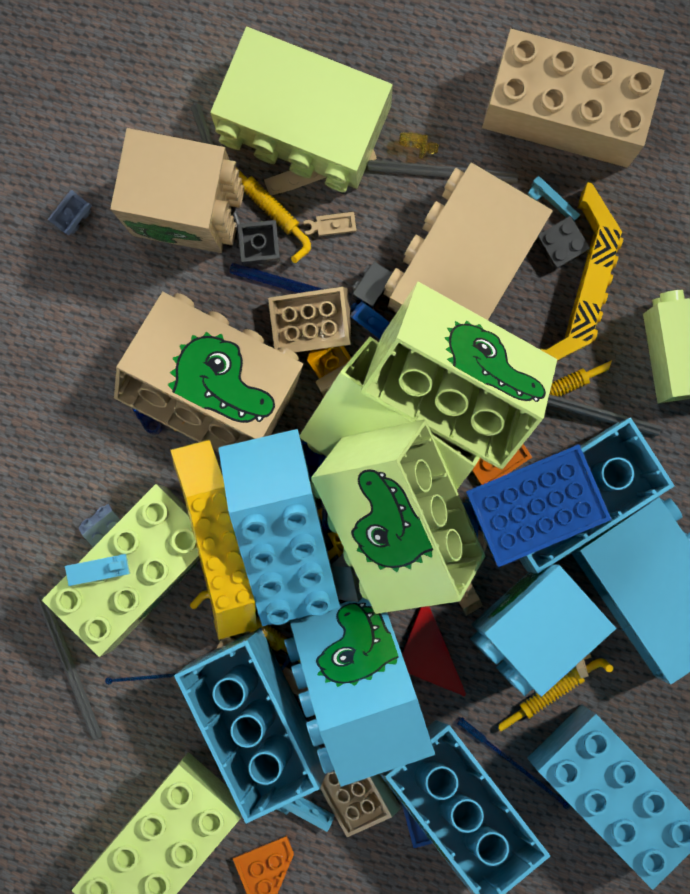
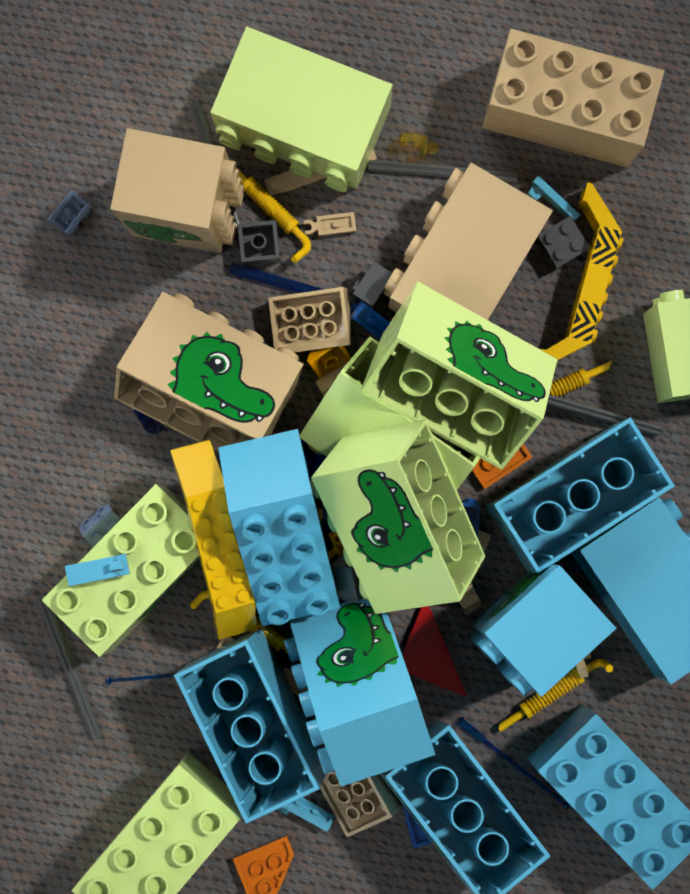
blue plate [466,444,612,567] -> none

